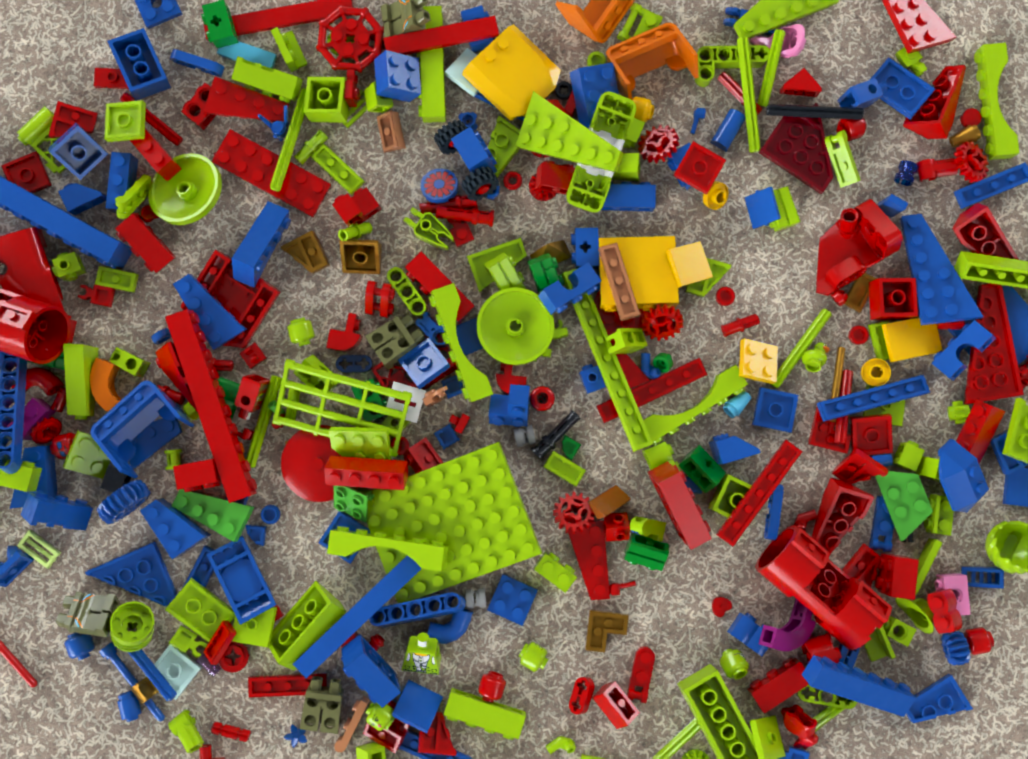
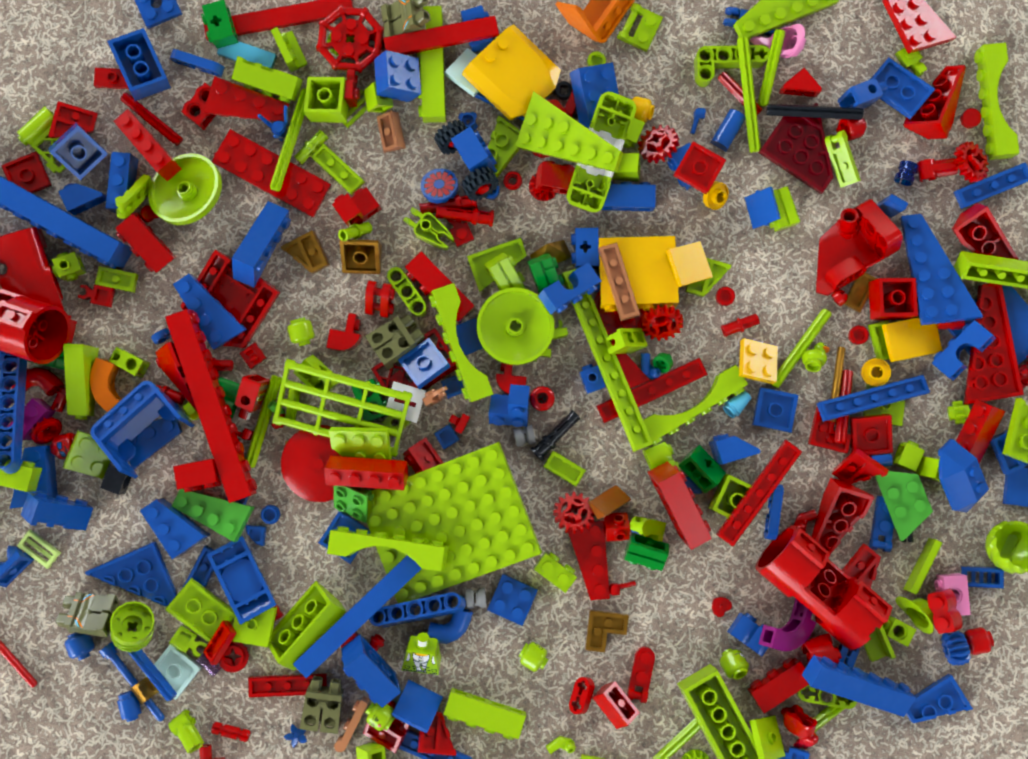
blue gear [96,480,151,524] -> none
lime tile [104,100,146,142] -> none
lime bush [164,449,182,470] -> none
dark blue beam [336,355,373,373] -> none
red tile [390,436,410,455] -> none
blue piece [415,312,448,348] -> none
red head [478,671,506,703] -> none
green tile [562,435,581,461] -> none
orange windscreen [606,23,699,100] -> none
red brick [875,553,919,600] -> none
lime bracket [924,494,954,536] -> none
pearl gold cone [949,125,981,148] -> none

